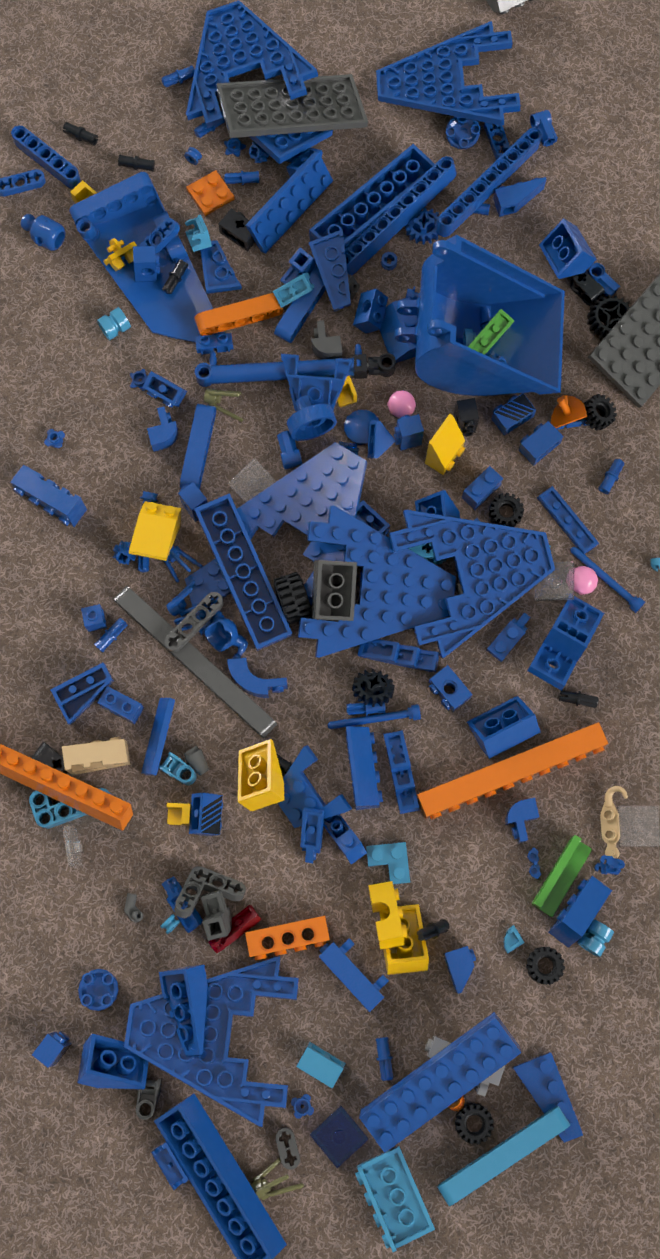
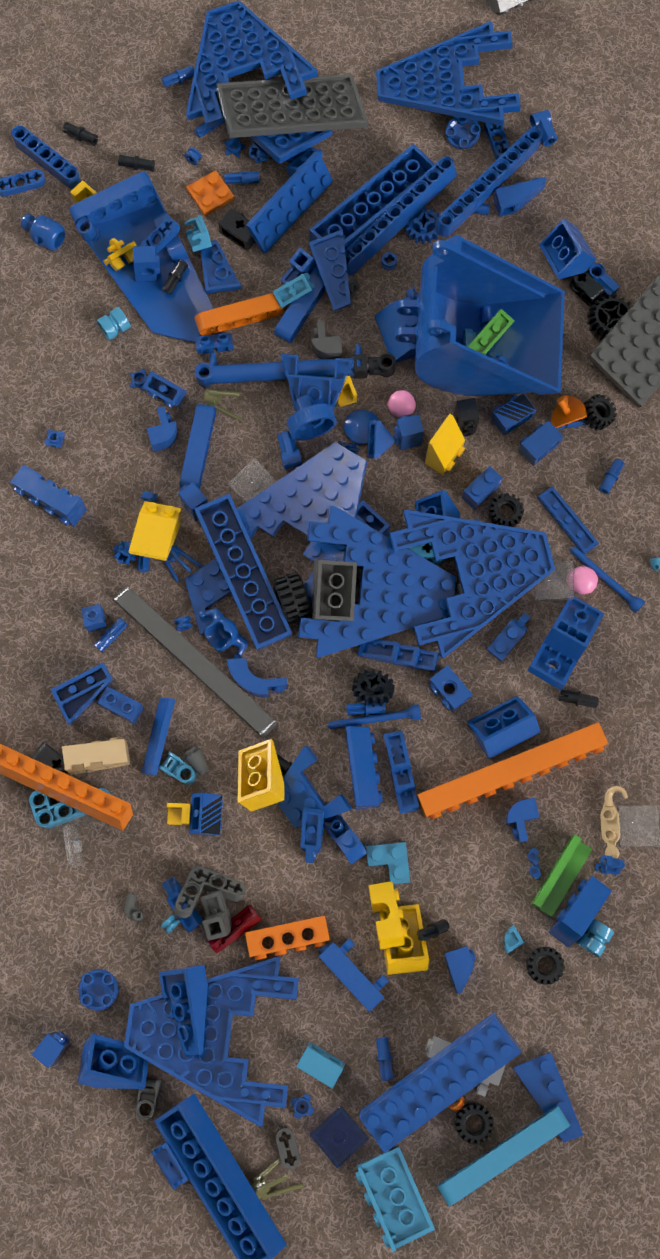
dark grey beam [165,592,224,652] -> none
blue plant [166,580,216,617] -> none
blue brick [353,289,388,333] -> none

